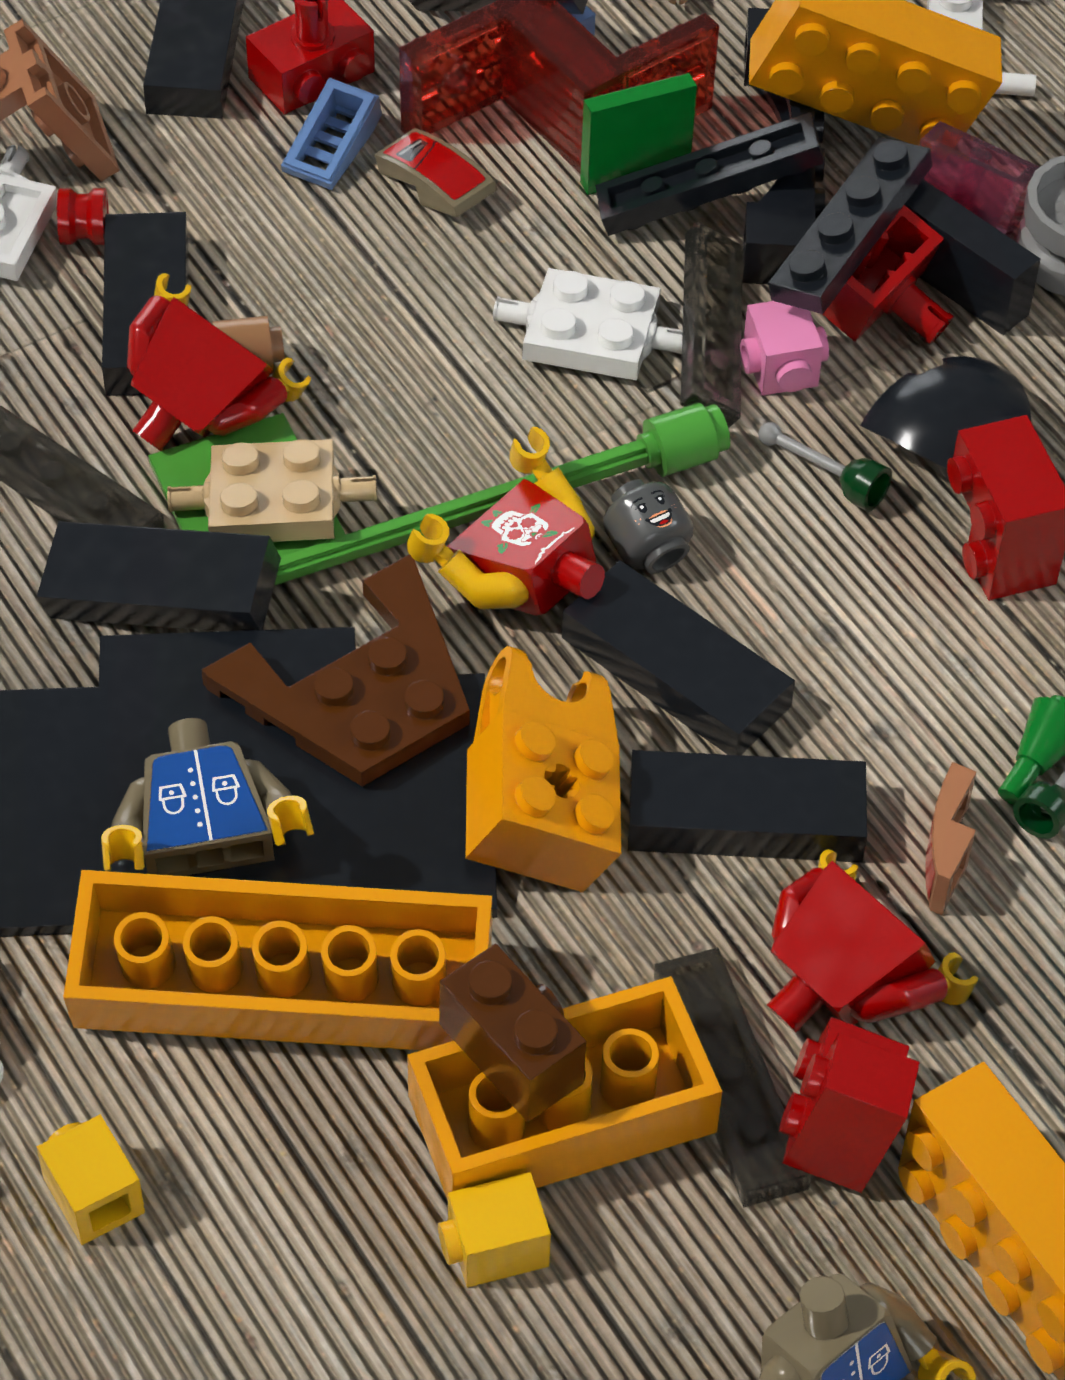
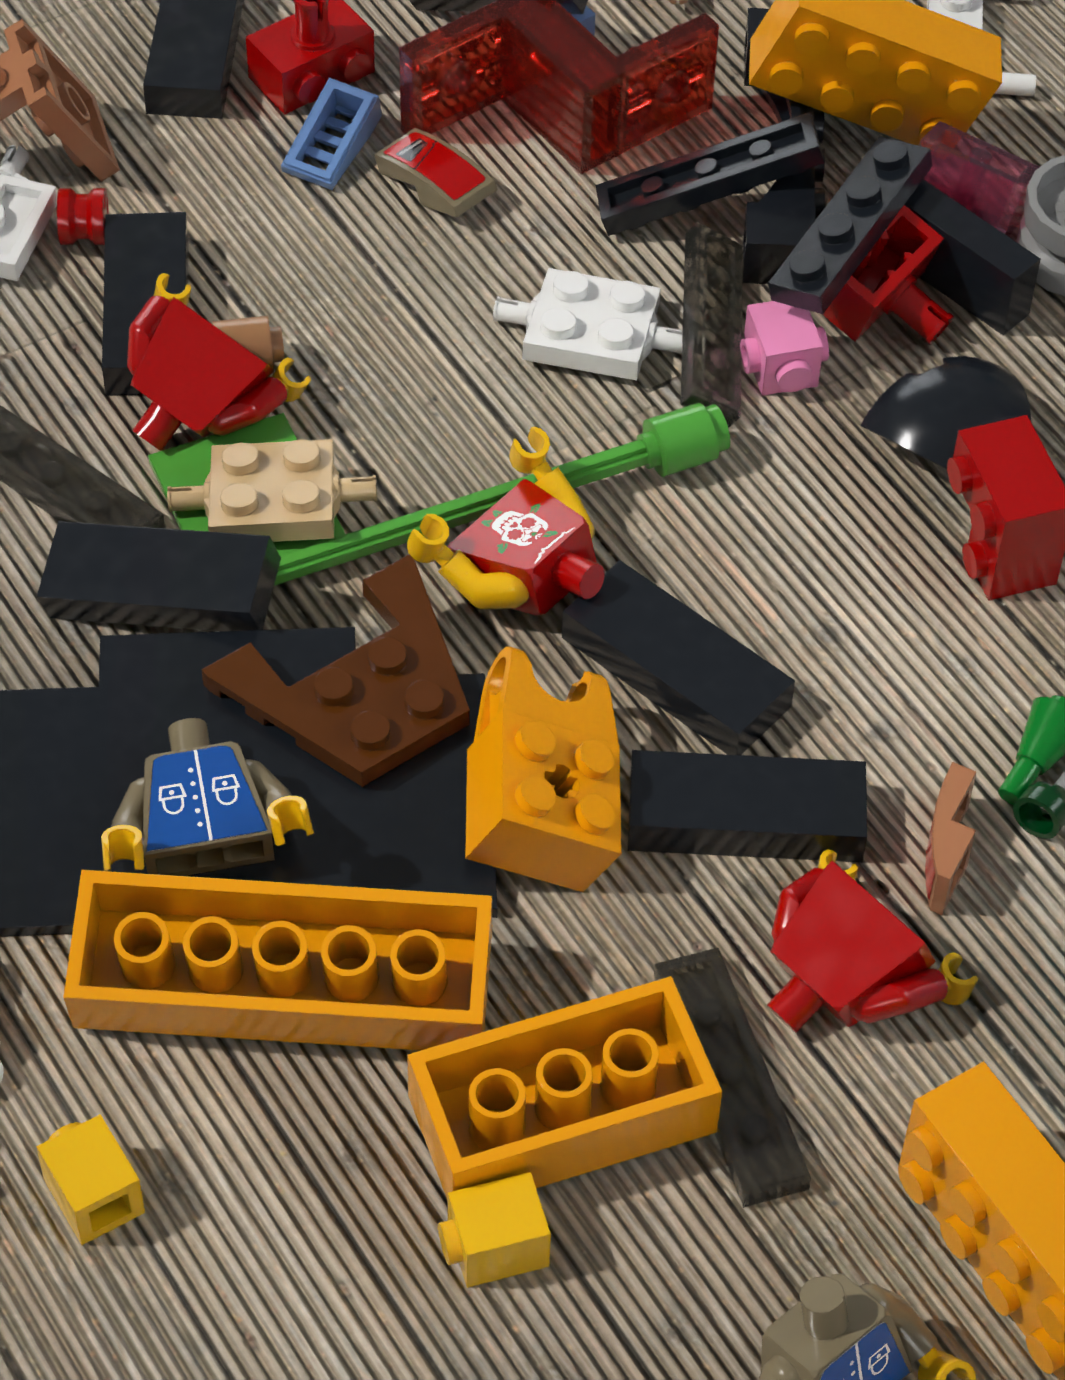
reddish brown brick [439,943,587,1122] -> none
green tile [580,73,697,195] -> none
dark grey head [603,479,694,574] -> none
dark green hinge [758,422,892,512] -> none
red brick [779,1017,920,1193] -> none

